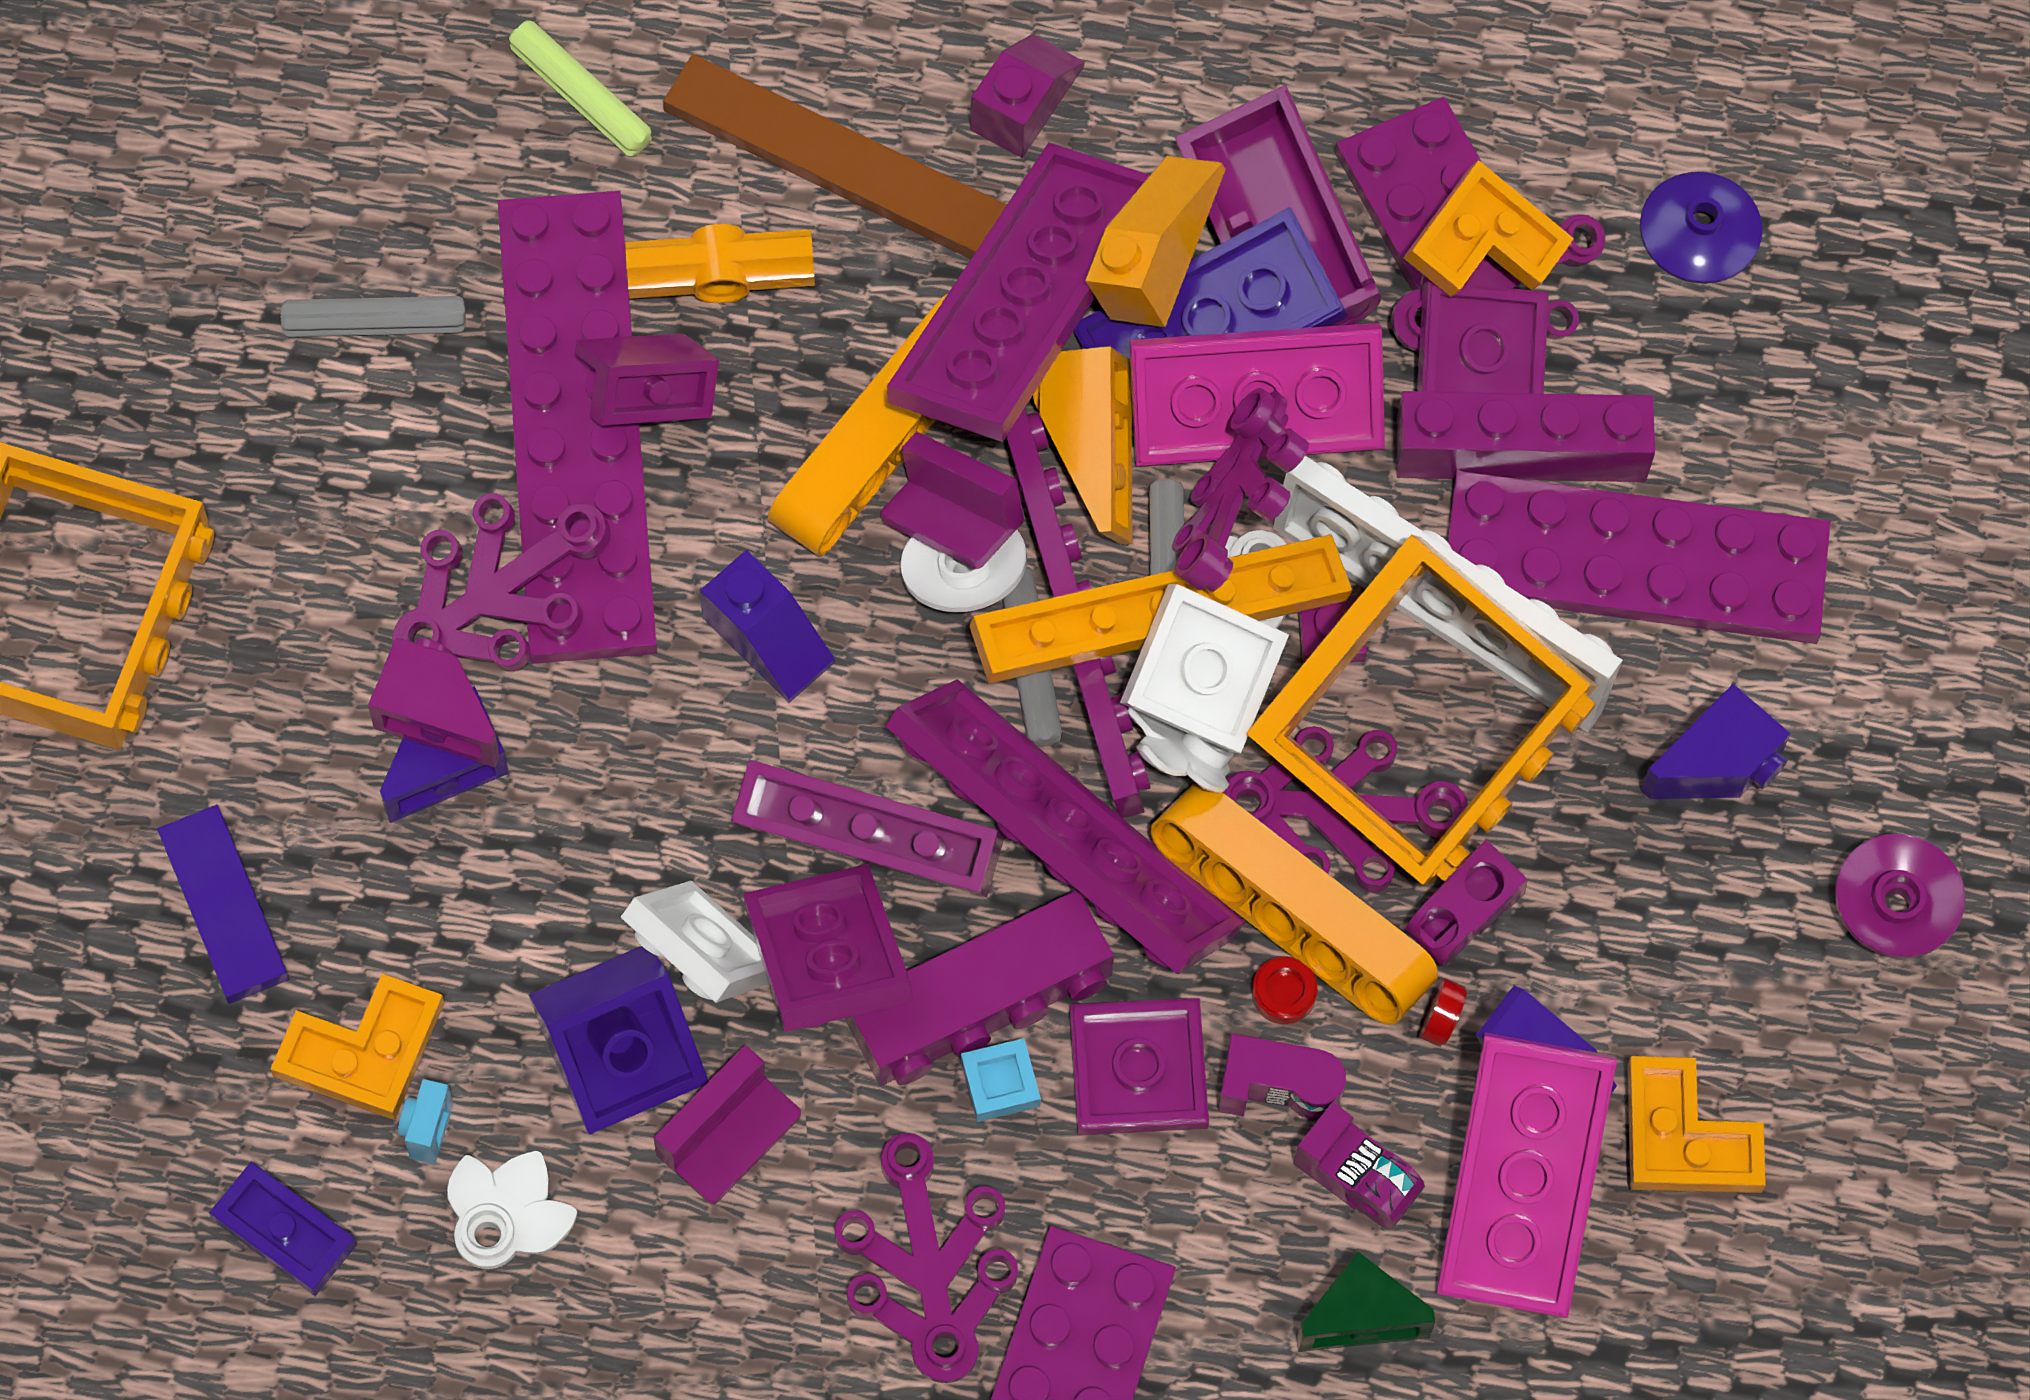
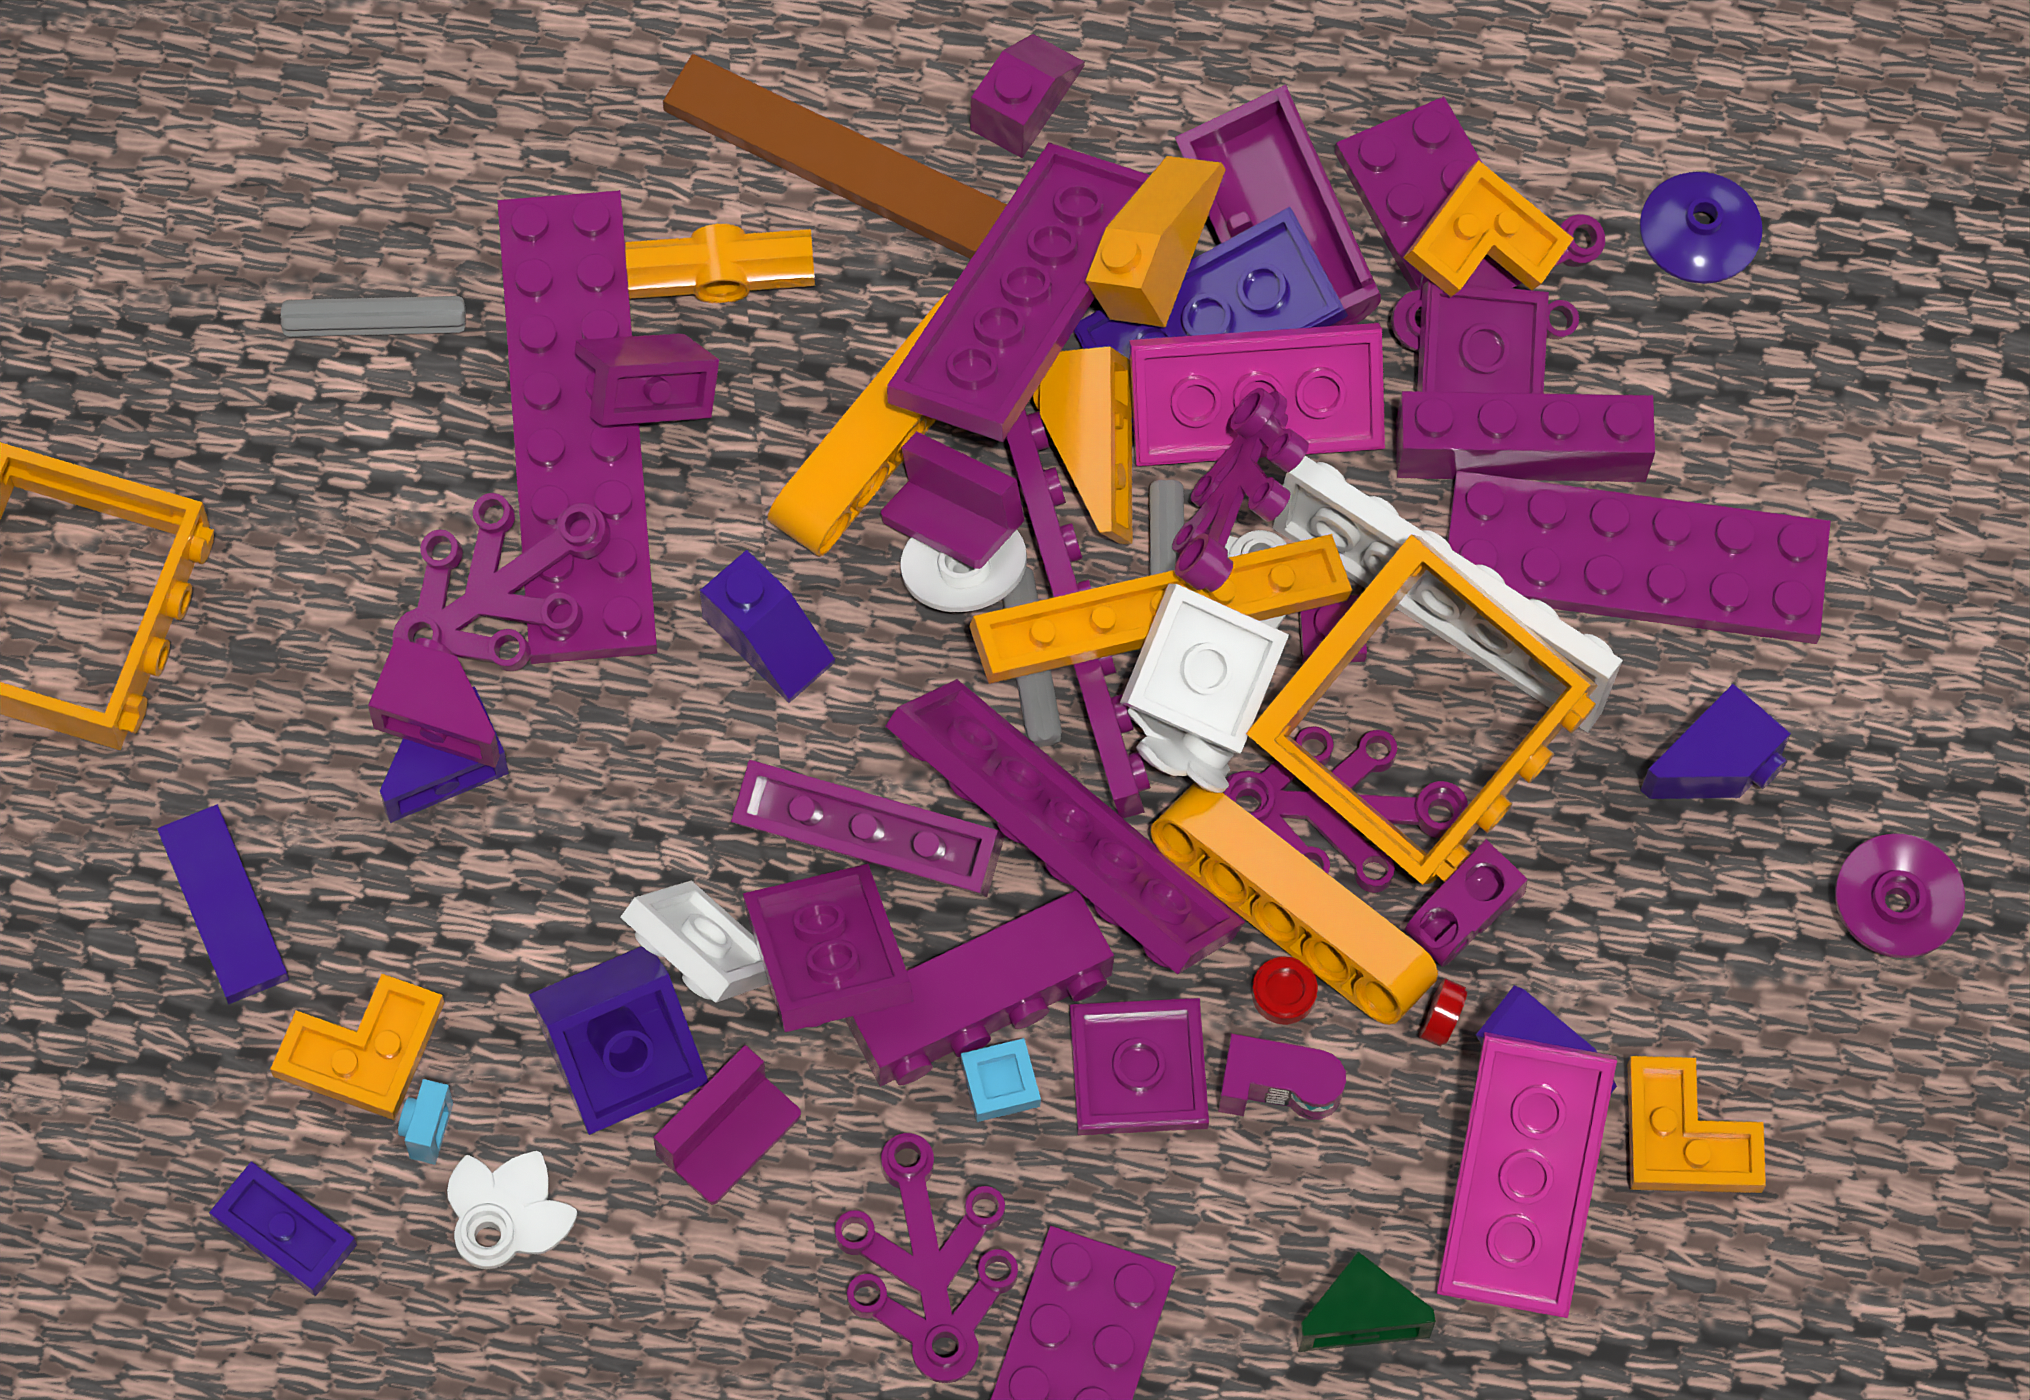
yellowish green axle [509,20,652,157] -> none
magenta leg [1293,1101,1425,1229] -> none

